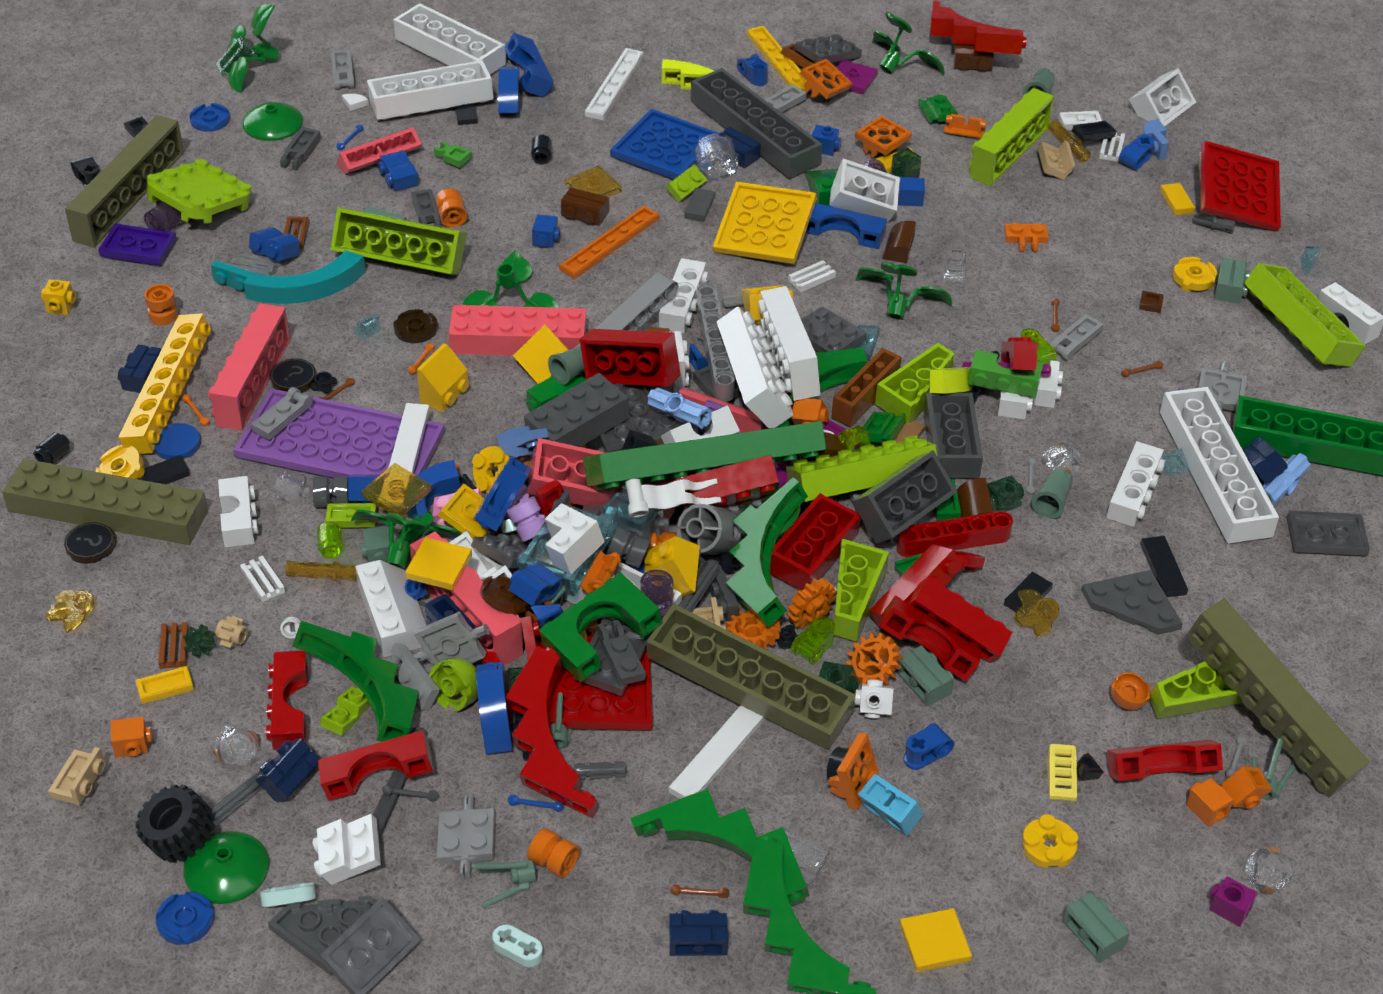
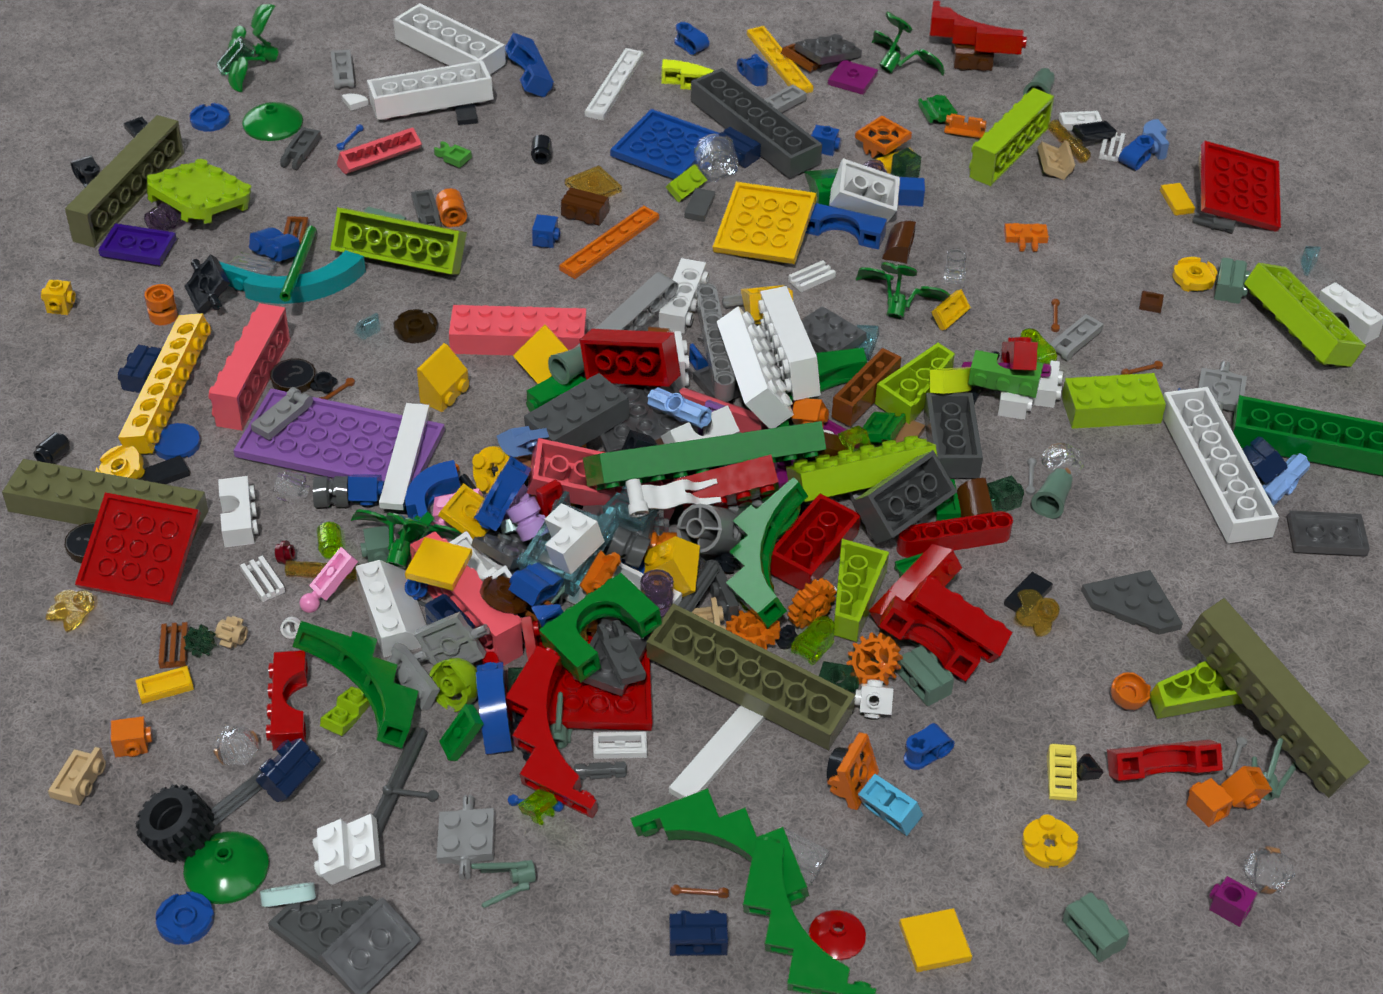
orange hinge [182,394,210,426] -> none
red arch [318,730,434,801] -> none
lime plate [325,503,377,528] -> none
clear yellow plate [362,463,432,516] -> none
blue brick [377,150,418,191] -> none
orange hinge [408,344,434,374] -> none
green plant [462,250,559,308] -> none
light aqua beam [493,925,543,967] -> none
blue arch [498,67,520,114] -> none
orange wheel [527,828,580,878] -> none
orange piece [800,59,853,102] -> none
red plate [954,551,985,571] -> none
white brick [1106,441,1165,527] -> none
white slope [1129,68,1196,126] -> none
black tile [1140,536,1188,597] -> none
clear light blue slope [1162,448,1189,476] -> none
none -> red plate [75,492,201,606]
none -> black plate [184,254,230,315]
none -> dark red plate [275,540,296,565]
none -> green piece [280,226,317,302]
none -> bright pink plate [299,547,358,613]
none -> green plate [439,704,484,761]
none -> clear neon green tile [518,789,557,825]
none -> white tile [593,731,647,759]
none -> blue piece [674,22,710,55]
none -> red dish [809,910,866,960]
none -> yellow plate [931,289,971,330]
none -> lime brick [1061,373,1166,429]

